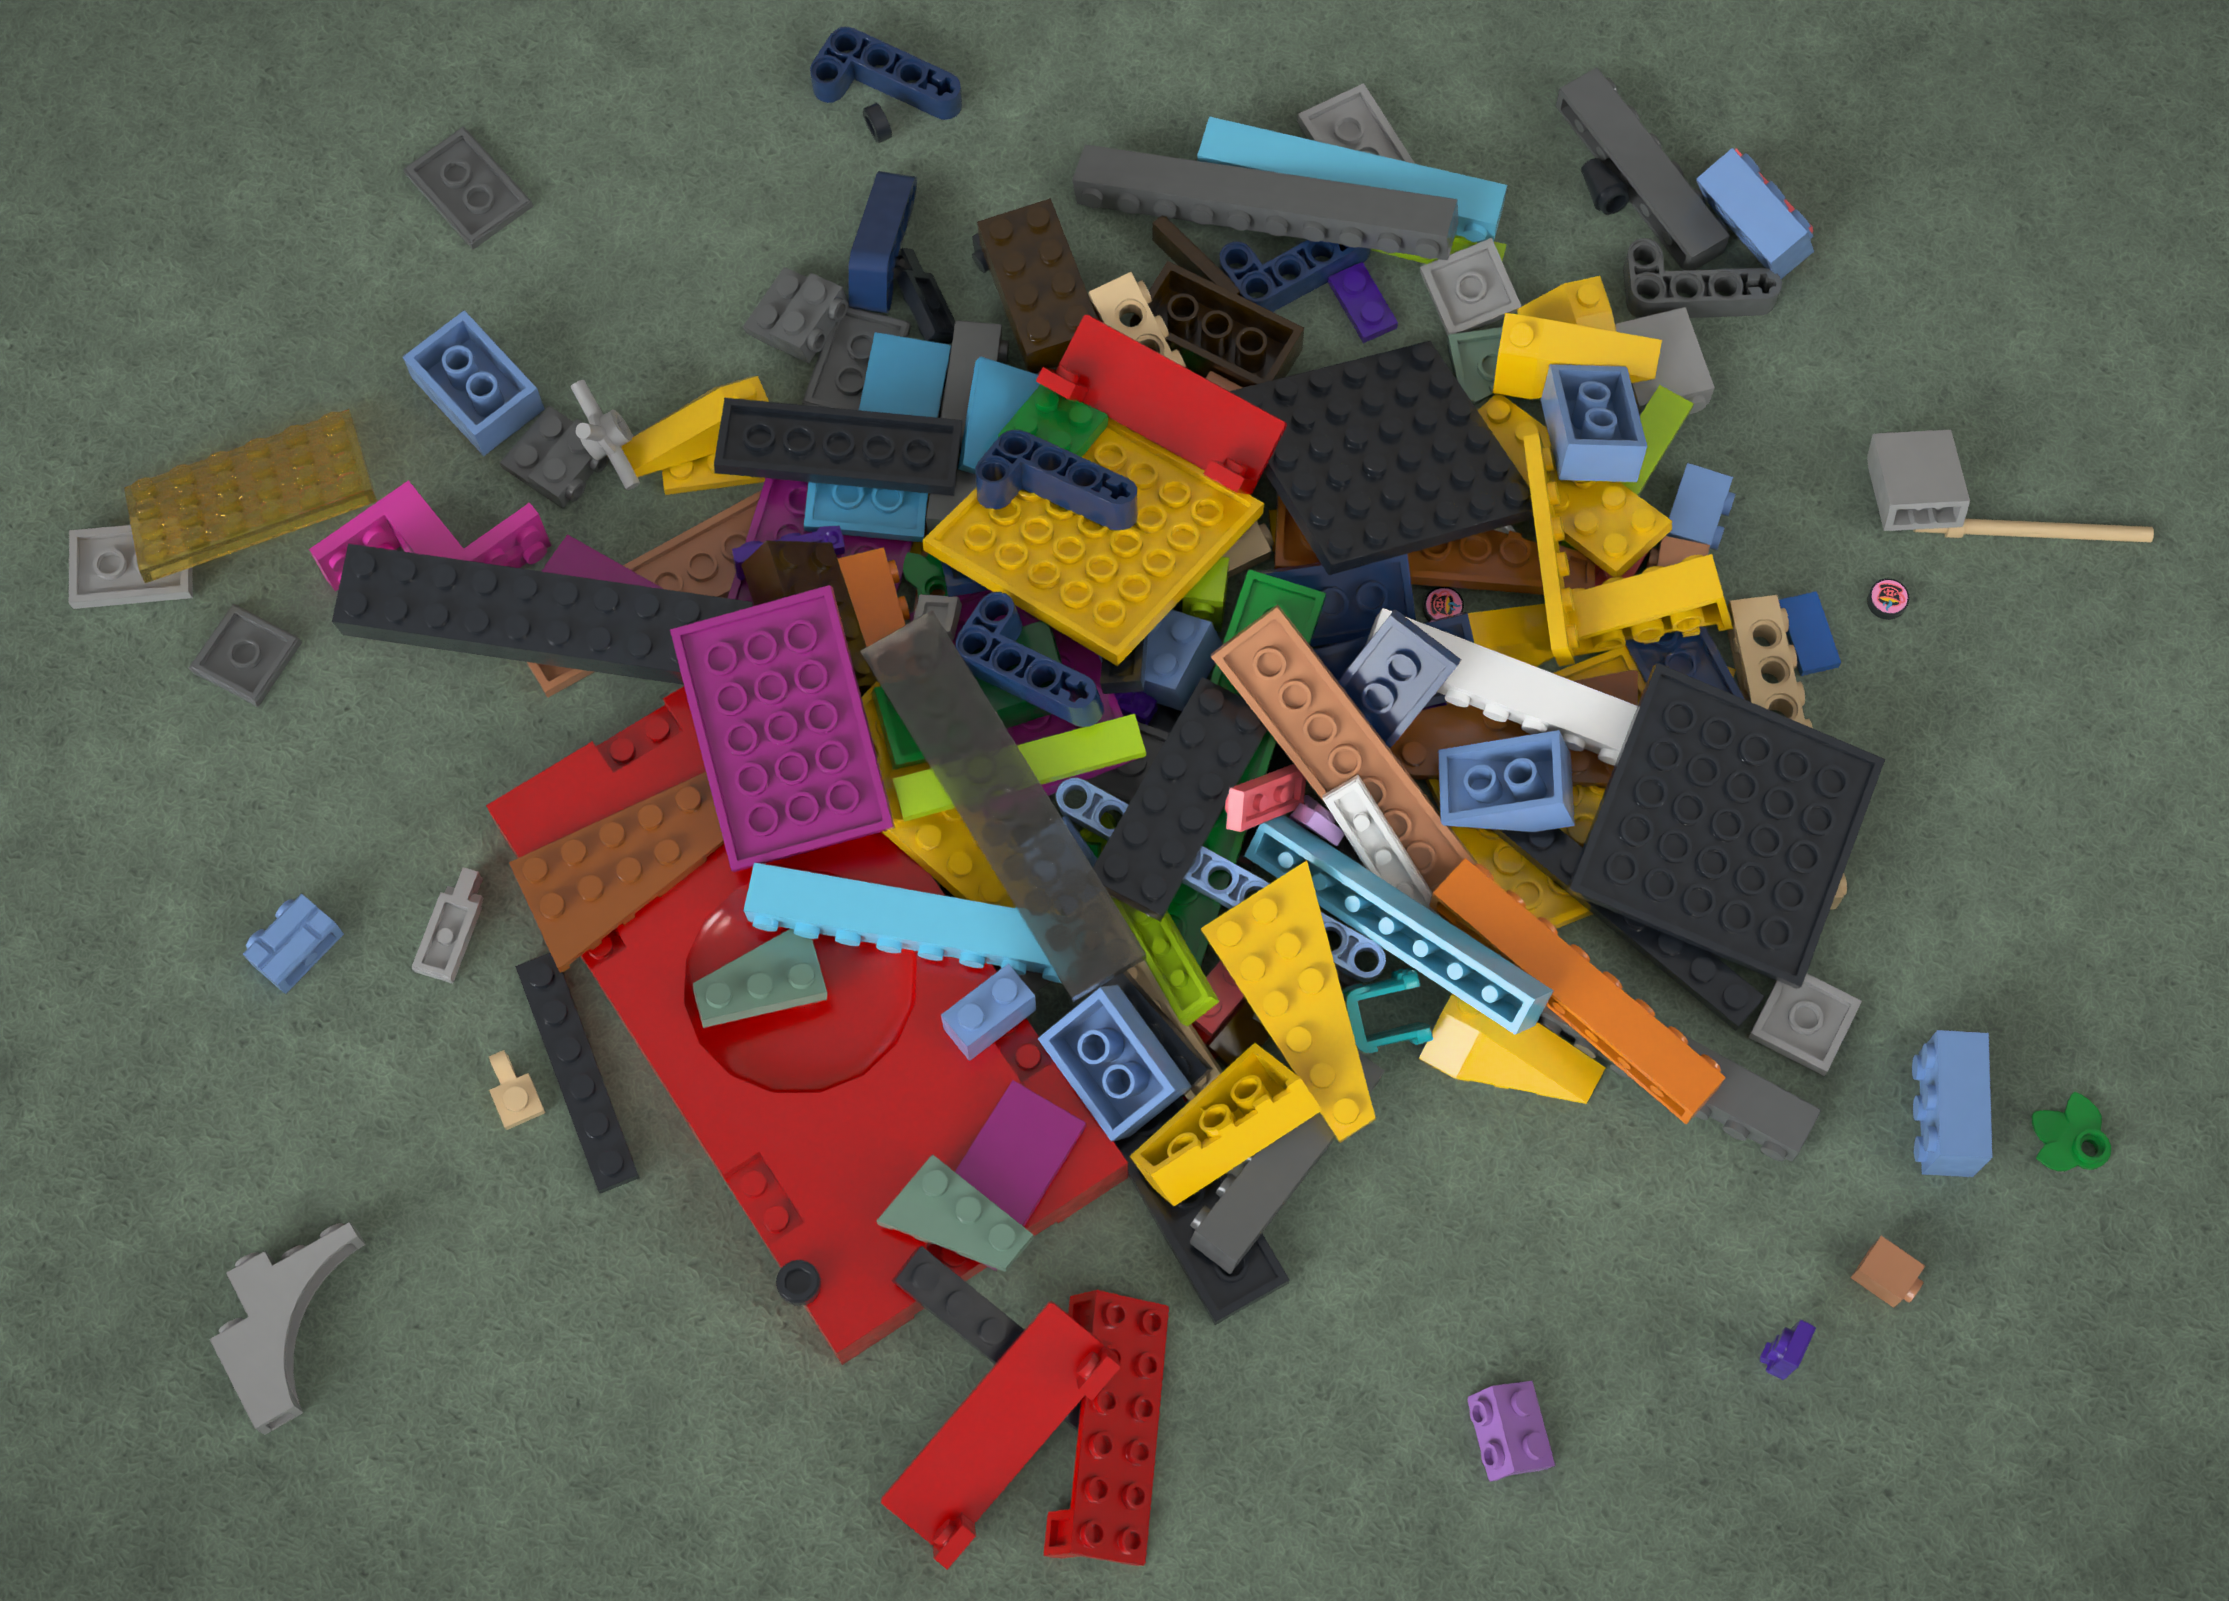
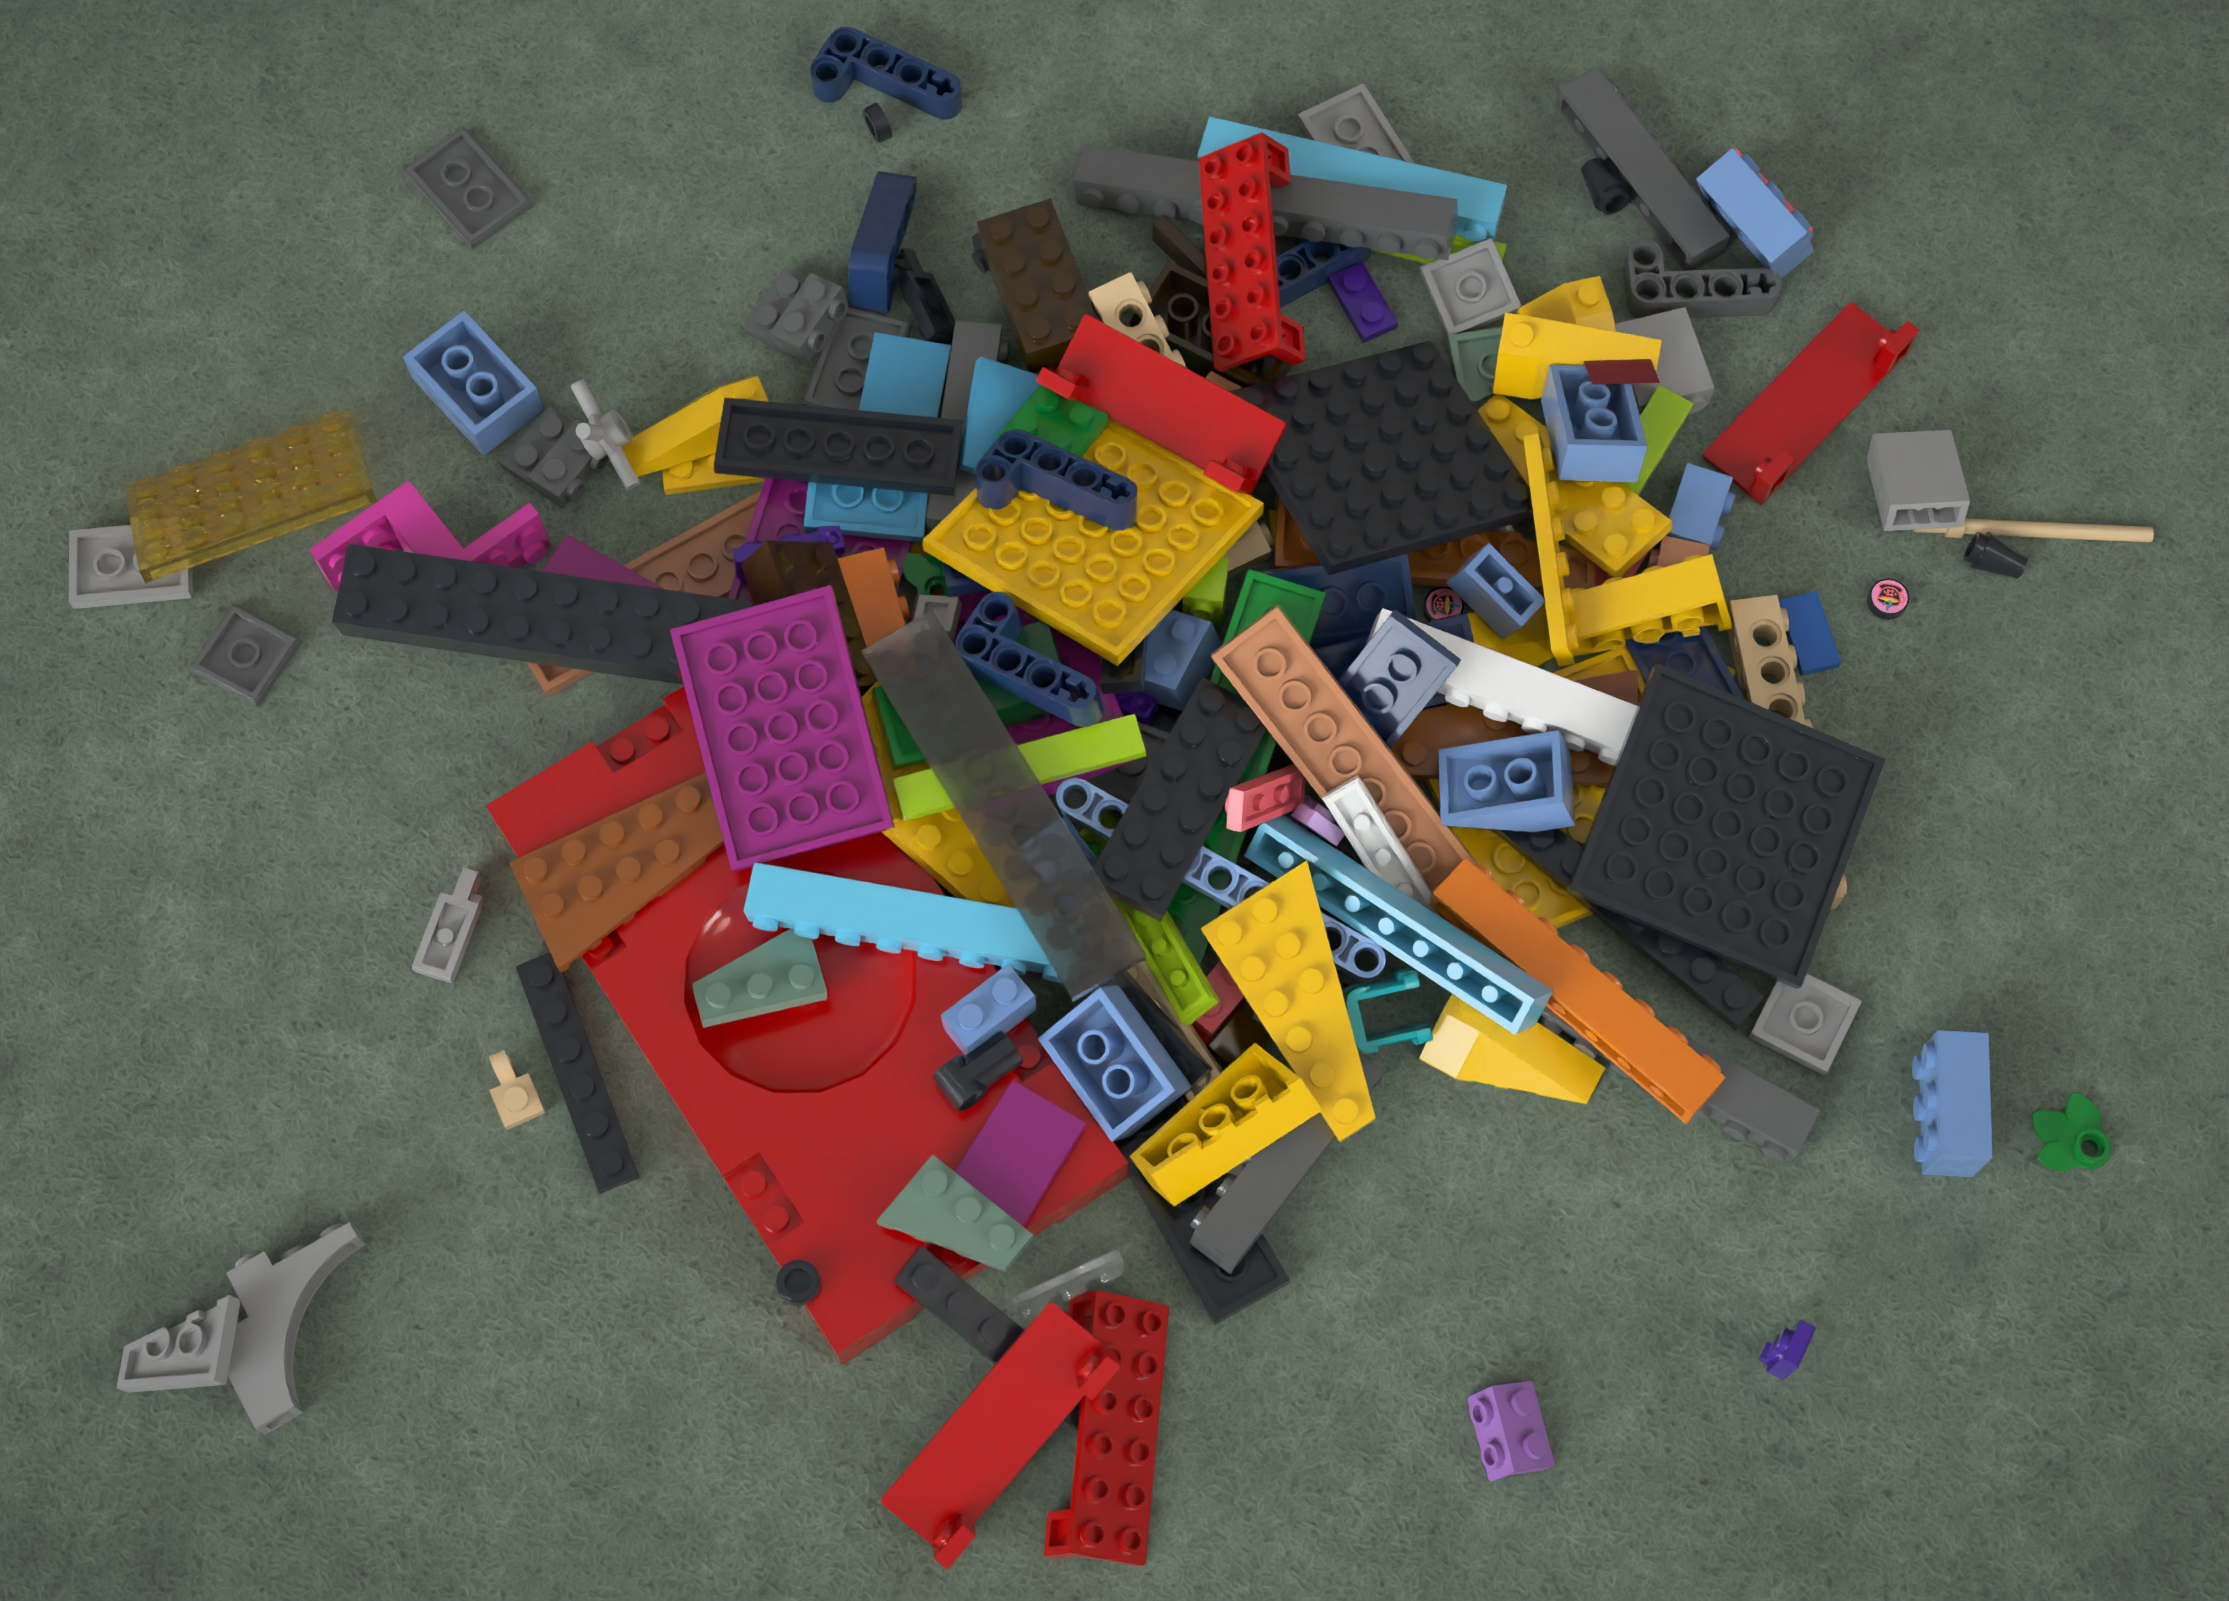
medium blue brick [243,894,344,994] -> none
nougat brick [1850,1236,1925,1308] -> none
none -> light grey wing [116,1295,241,1393]
none -> black piece [932,1031,1023,1112]
none -> clear wing [1004,1238,1141,1319]
none -> red bracket [1199,132,1306,372]
none -> medium blue brick [1446,543,1545,639]
none -> dark red sticker [1584,359,1660,385]
none -> red bracket [1703,303,1920,506]
none -> black cone [1964,532,2028,579]

